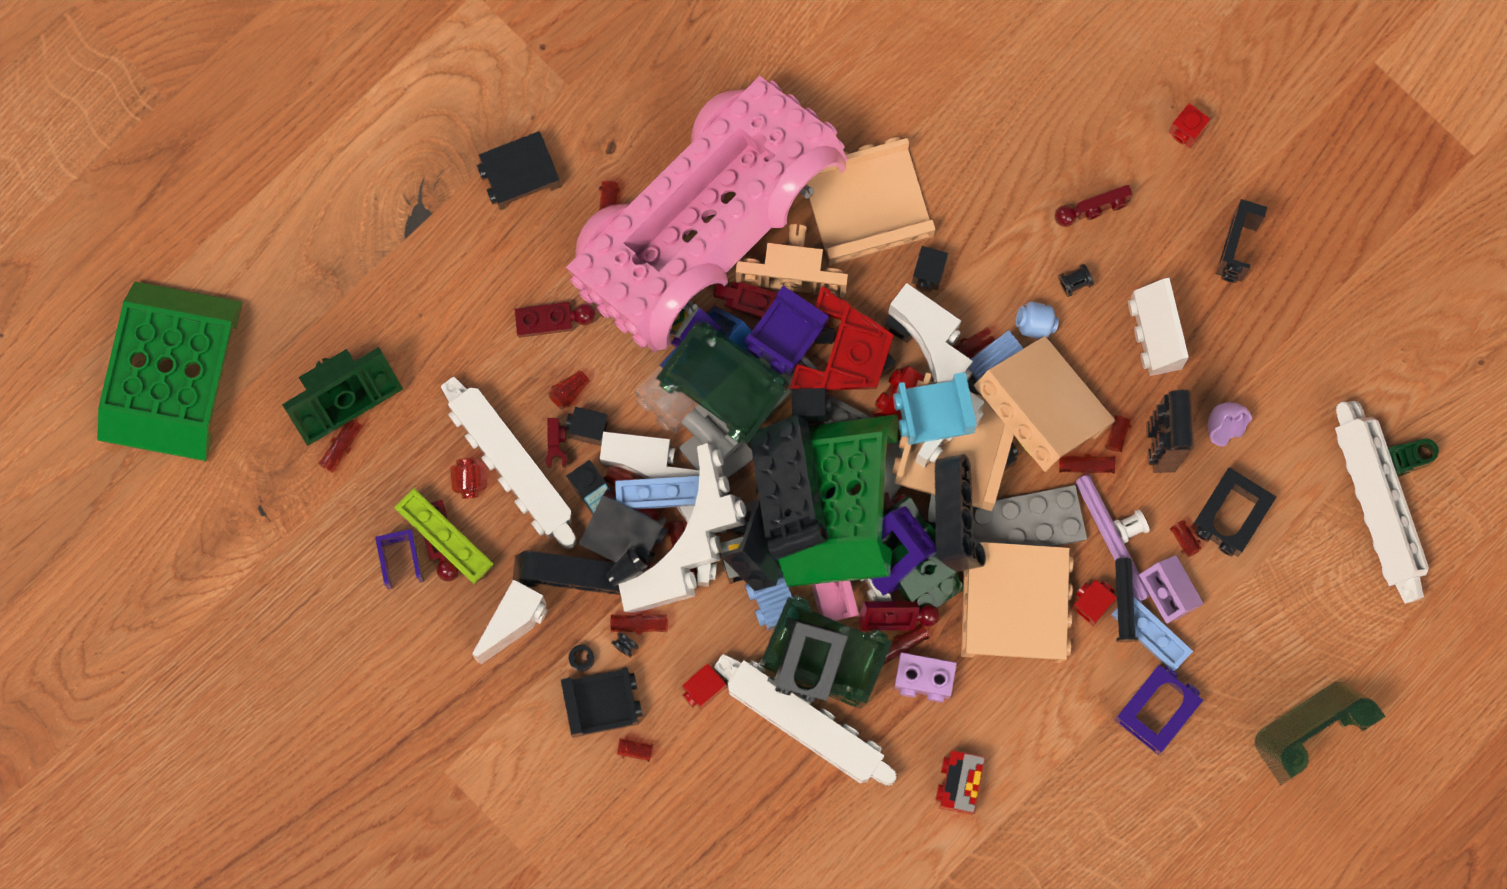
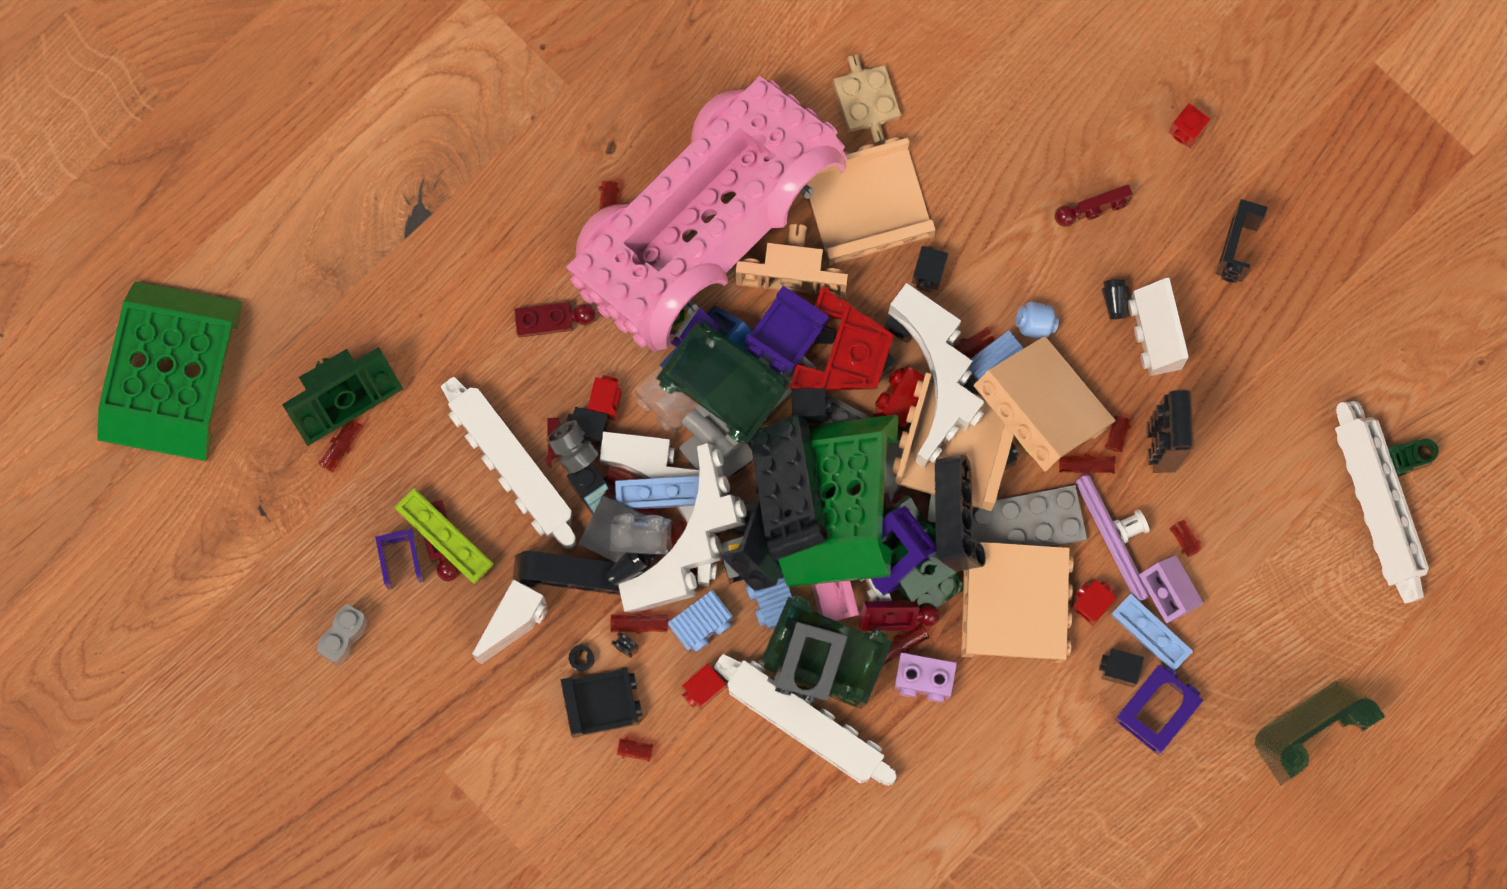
clear red head [450,458,487,499] -> none
black panel [476,131,561,210] -> none
clear red cone [548,370,590,410] -> none
dark red hinge [714,281,777,319] -> none
medium azure panel [893,372,977,445] -> none
brick [935,750,985,815] -> none
black bush [1058,264,1094,297] -> none
black axle [1115,557,1139,643] -> none
black panel [1191,467,1276,557] -> none
lavender hair [1208,402,1252,446] -> none
none -> light grey brick [317,604,368,666]
none -> dark grey wheel [546,420,598,473]
none -> red window [587,375,622,421]
none -> clear brick [610,514,671,555]
none -> light blue brick [668,590,733,653]
none -> tan plate [832,55,901,144]
none -> black brick [1098,648,1144,688]
none -> black cone [1101,279,1129,320]

